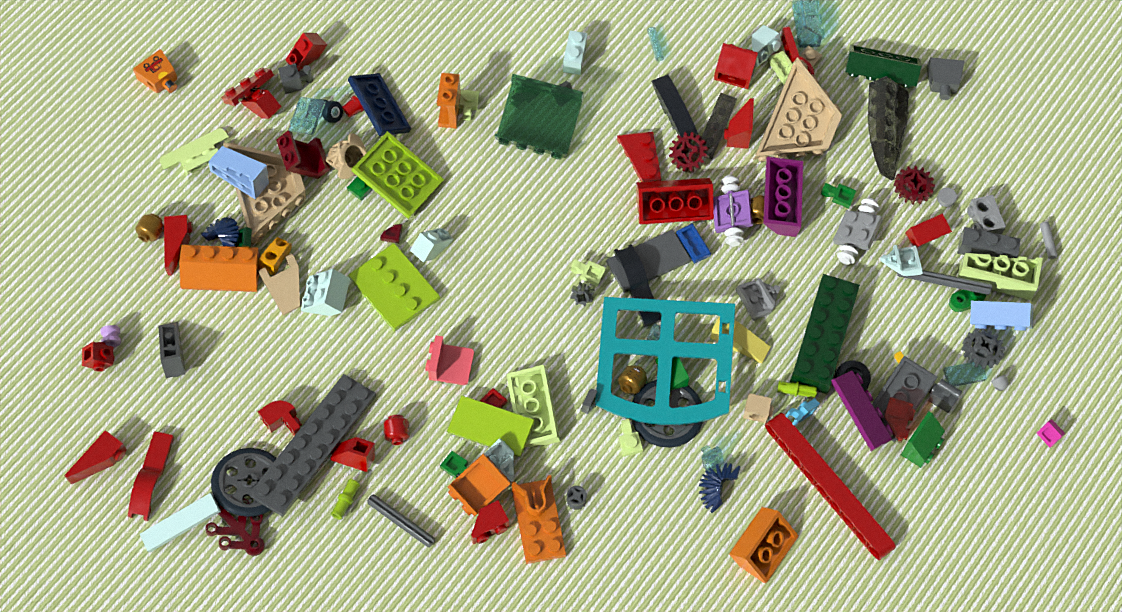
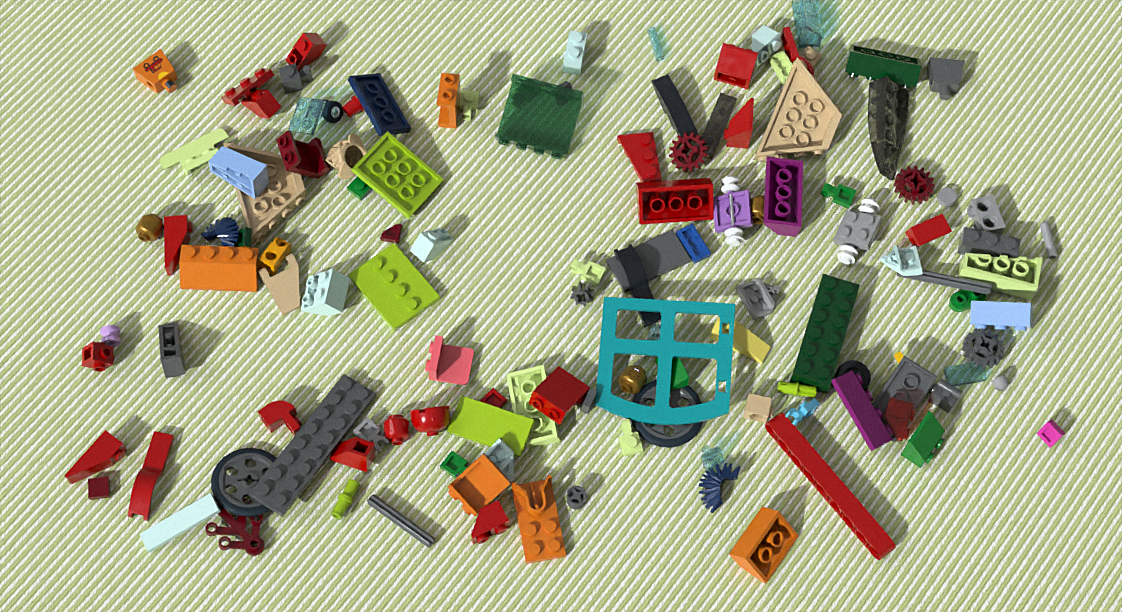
none -> dark red tile [88,476,110,500]
none -> light grey plate [353,417,389,452]
none -> red cylinder [410,406,450,437]
none -> red panel [529,366,590,425]

